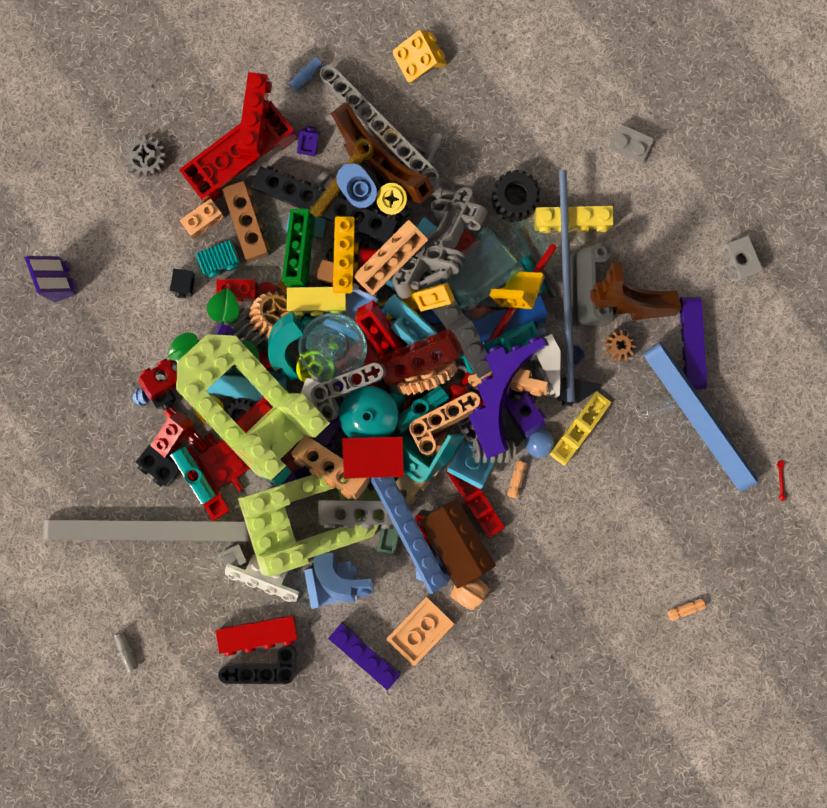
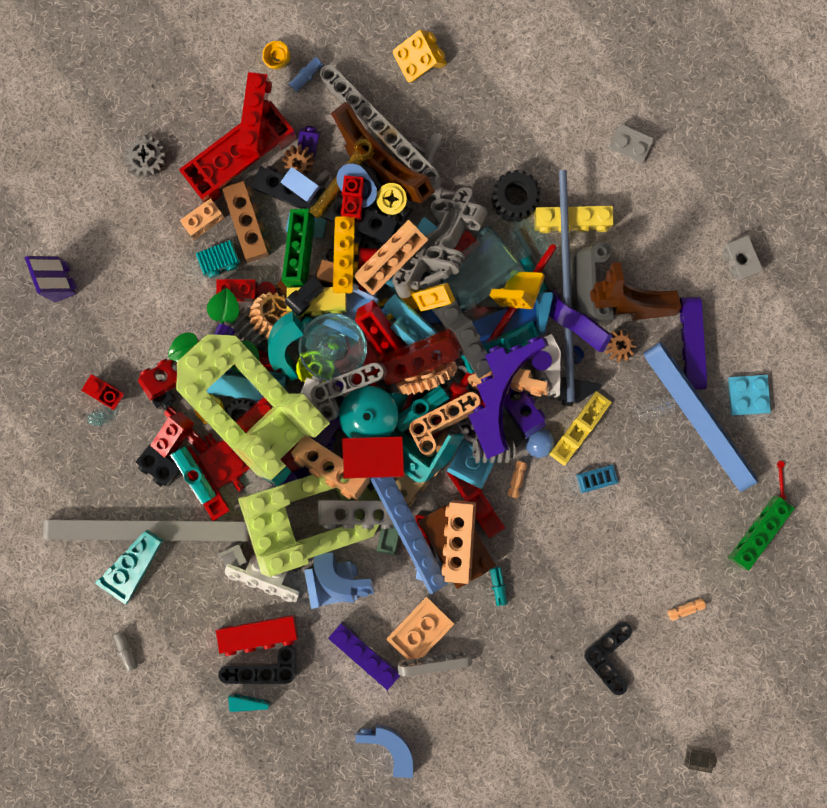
light blue plate [133,388,150,406] -> none
black brick [170,268,196,299] -> none
light nougat piece [450,578,489,610] -> none
none -> red slope [81,374,125,411]
none -> clear light blue plate [87,411,106,426]
none -> wing [95,530,164,605]
none -> teal slope [228,693,270,712]
none -> yellow hair [262,41,291,70]
none -> light blue slope [280,167,320,203]
none -> medium nougat gear [282,144,315,176]
none -> black piece [284,277,325,316]
none -> red slope [341,175,364,219]
none -> medium blue arch [355,724,413,778]
none -> light grey beam [398,651,472,676]
none -> light nougat brick [442,500,476,584]
none -> teal axle [490,567,508,606]
none -> dark purple tile [532,351,552,371]
none -> dark azure slope [536,293,553,334]
none -> dark purple piece [549,290,613,352]
none -> dark azure slope [576,465,618,493]
none -> black beam [584,621,632,695]
none -> clear smoke brick [684,745,717,773]
none -> medium azure plate [728,375,771,416]
none -> green brick [728,496,795,571]

